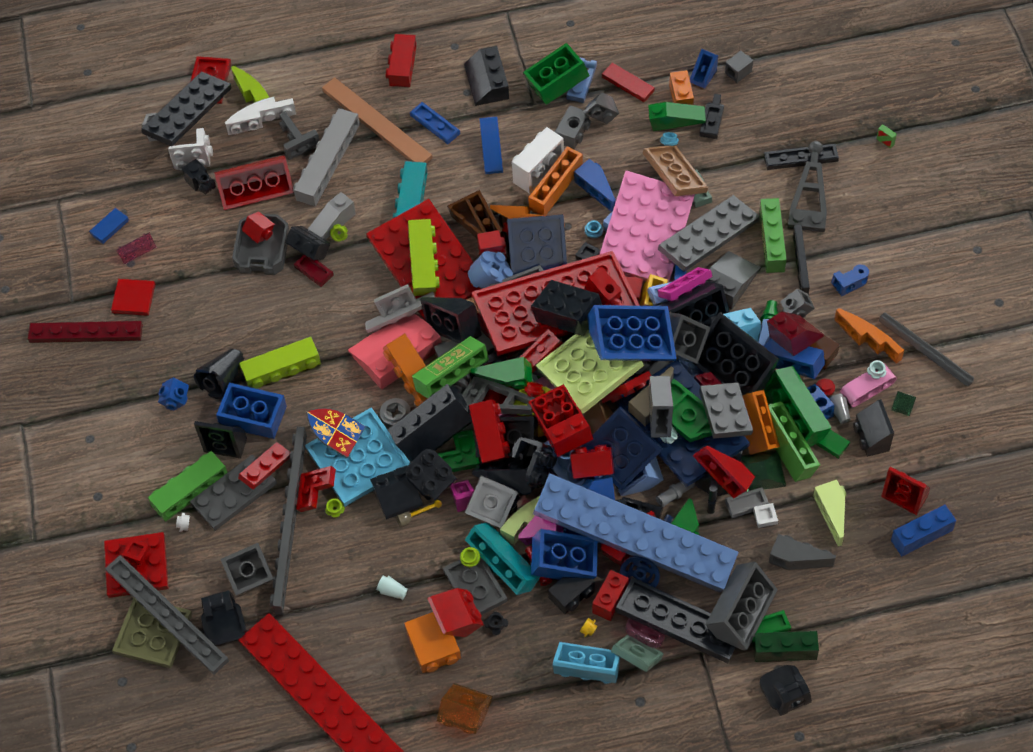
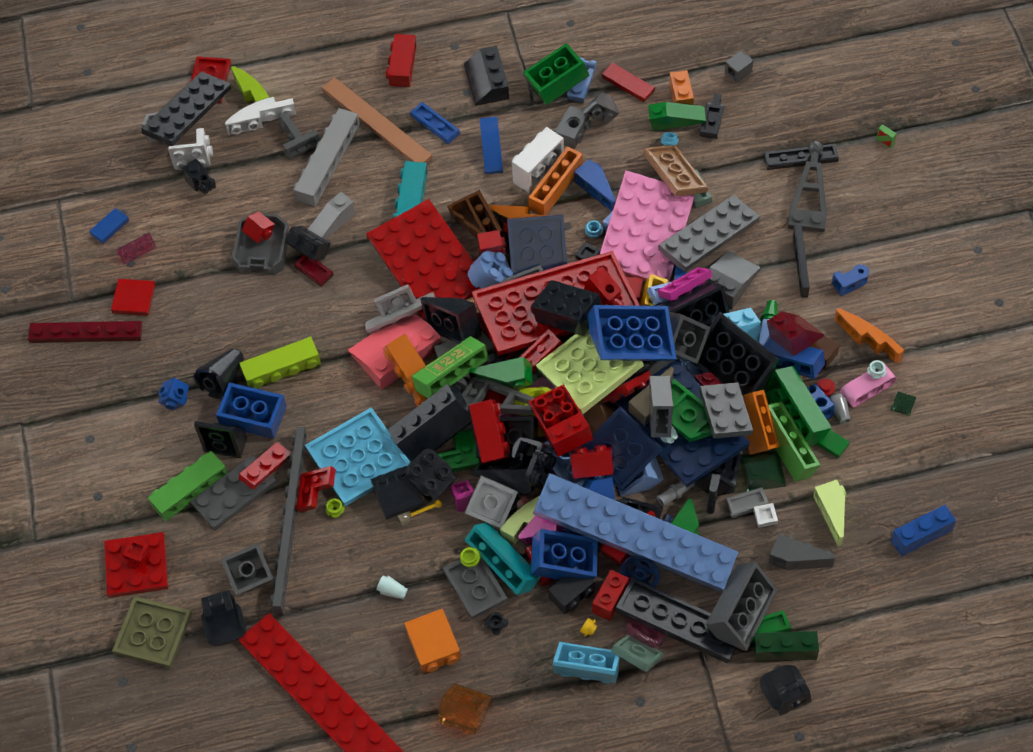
dark grey plate [105,555,229,675] -> none
white plate [176,512,190,532] -> none
red slope [214,155,294,210] -> none
shield [306,408,366,458] -> none
lime plate [330,224,348,242] -> none
light grey gear [380,398,411,427] -> none
lime brick [408,219,440,296] -> none
red slope [427,588,484,637] -> none
red plate [524,382,544,398] -> none
blue slope [690,49,718,88] -> none
red slope [693,446,755,499] -> none
bright green brick [759,198,786,273] -> none
dark grey brick [780,289,815,318] -> none
black slope [853,399,894,457] -> none
dark grey axle [879,312,974,386] -> none
red slope [881,466,930,515] -> none

